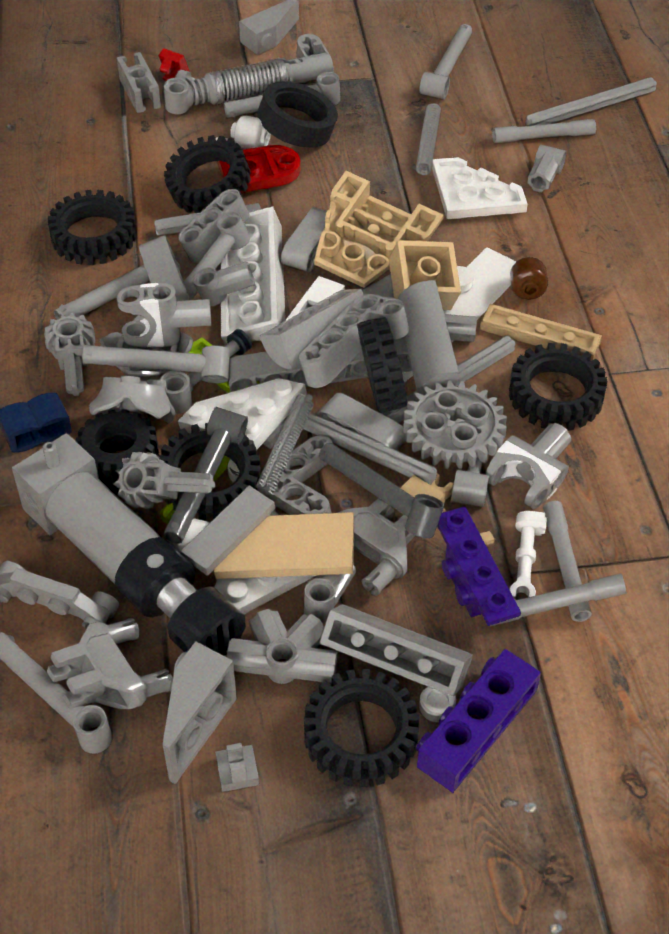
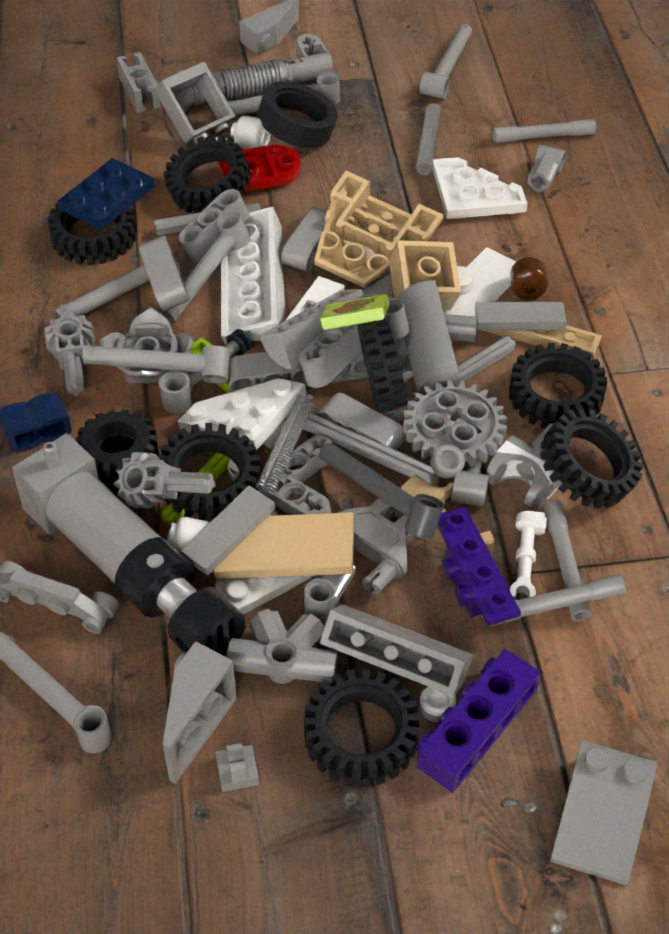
light grey connector [47,618,173,709] -> none
light grey brick [89,376,175,424] -> none
light grey connector [117,283,211,347] -> none
red tile [158,48,190,81] -> none
dark grey piece [163,407,248,544] -> none
light grey piece [193,261,255,306] -> none
light grey axle [525,77,657,126] -> none
none -> dark blue plate [58,158,155,230]
none -> light grey window [155,61,235,145]
none -> lime tile [320,294,389,330]
none -> light grey tile [430,444,465,479]
none -> light grey tile [475,302,567,330]
none -> black tyre [540,409,643,509]
none -> light grey slope [550,740,657,886]

